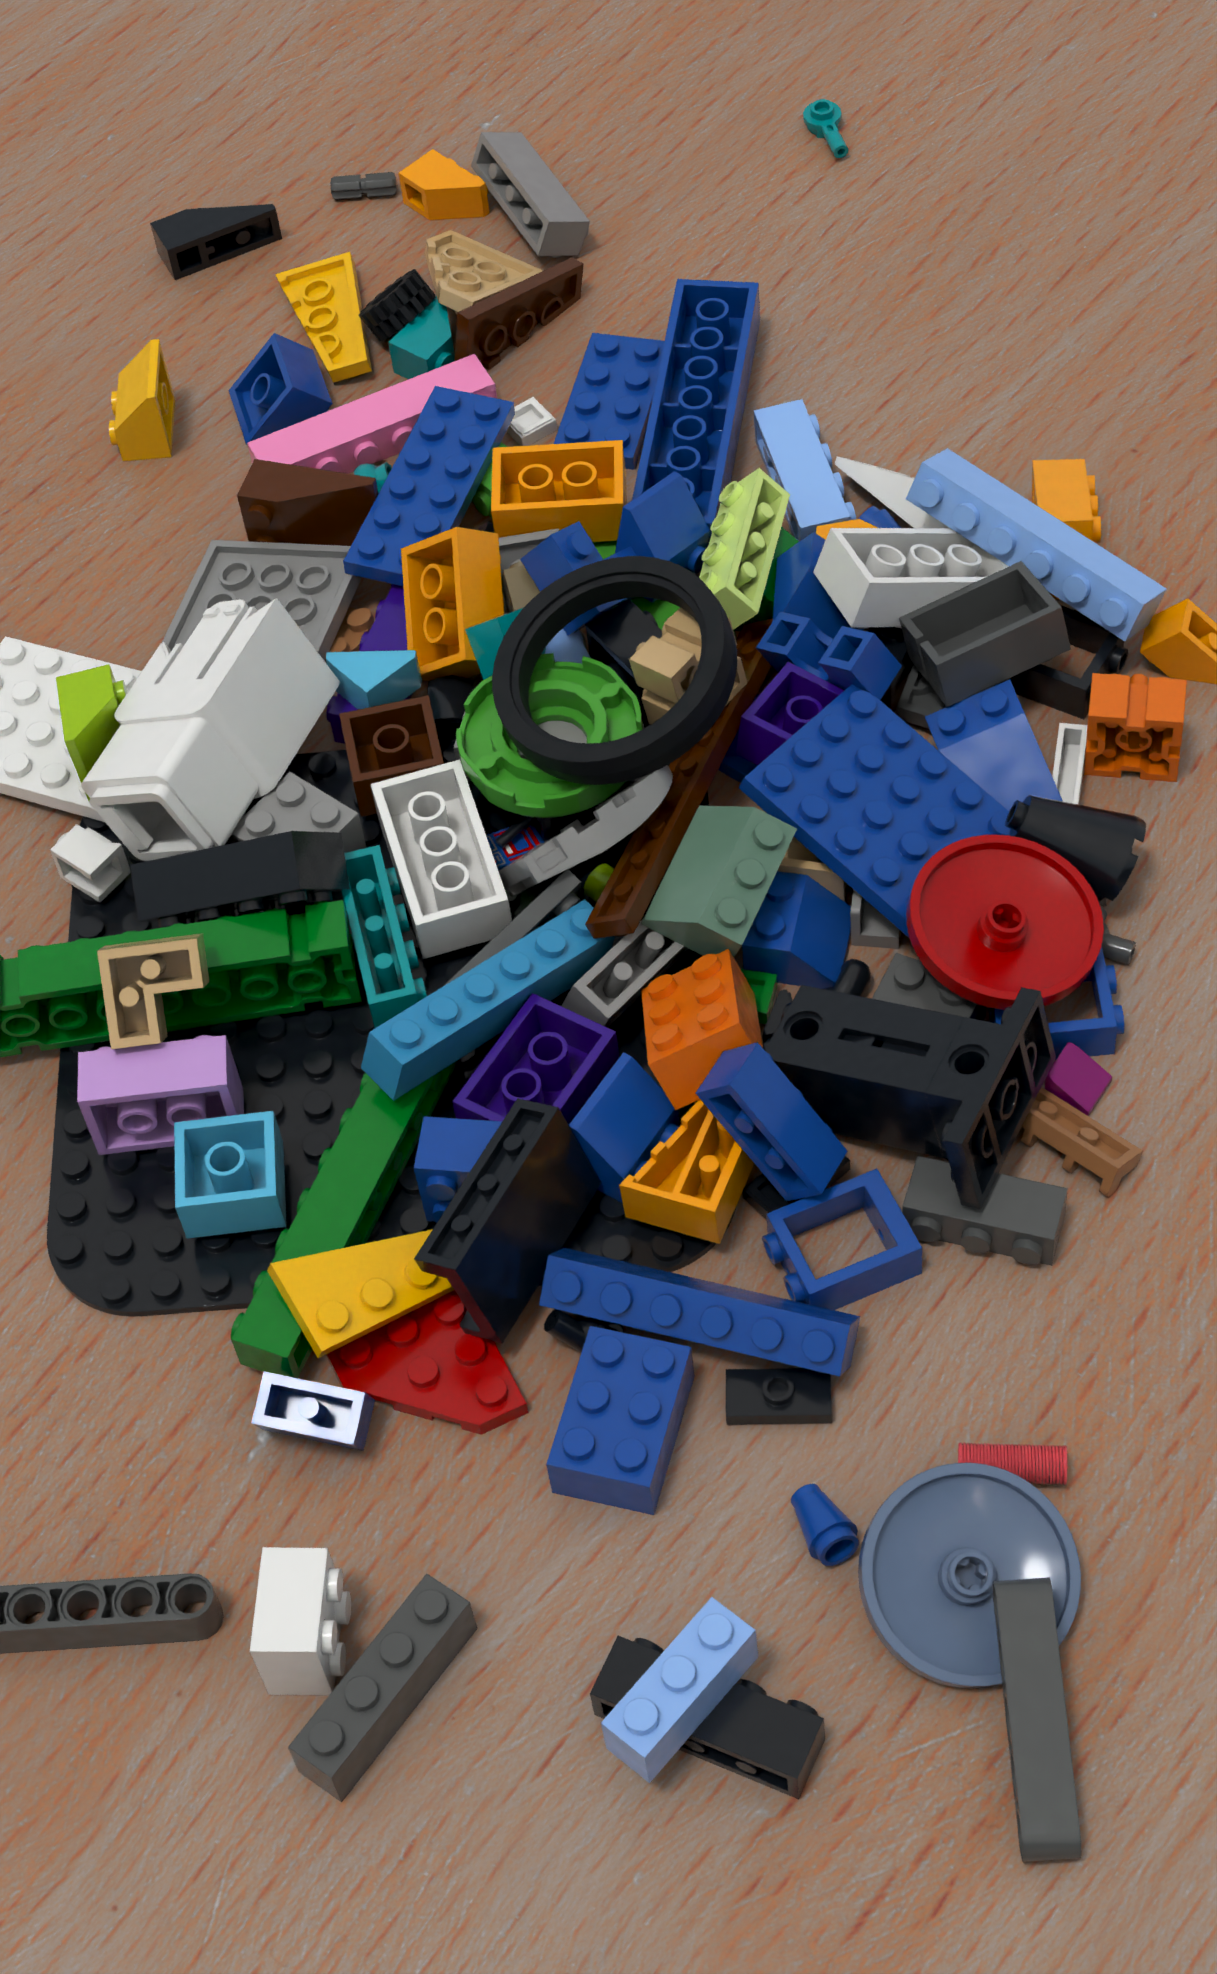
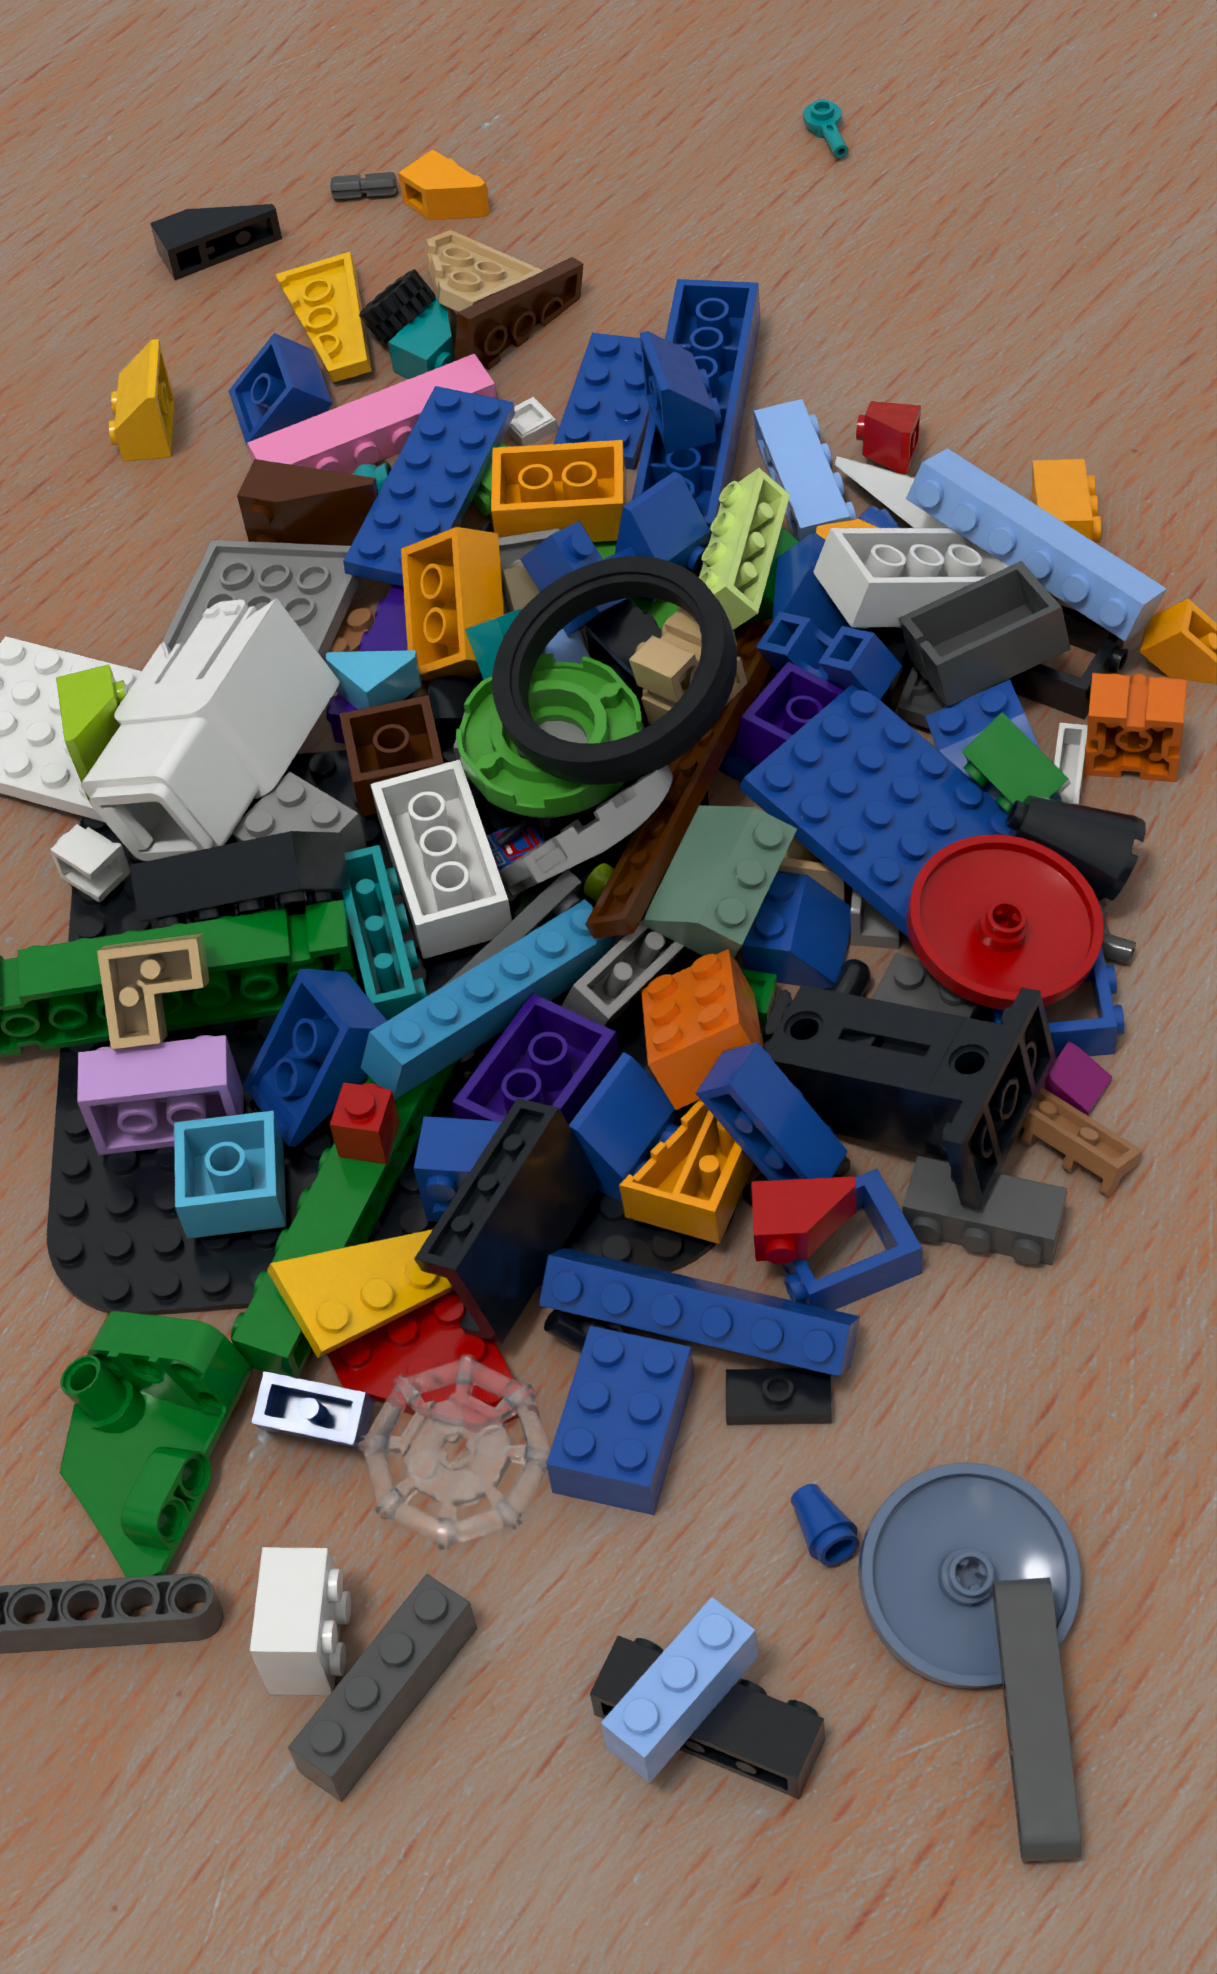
light grey brick [471,132,590,258] -> none
coral piece [958,1442,1067,1485] -> none
none -> green panel [59,1311,253,1578]
none -> blue slope [243,969,387,1147]
none -> red brick [330,1082,400,1164]
none -> clear plate [358,1354,551,1550]
none -> blue slope [640,331,721,454]
none -> red slope [751,1177,856,1264]
none -> red slope [856,401,921,474]
none -> green brick [962,712,1071,813]

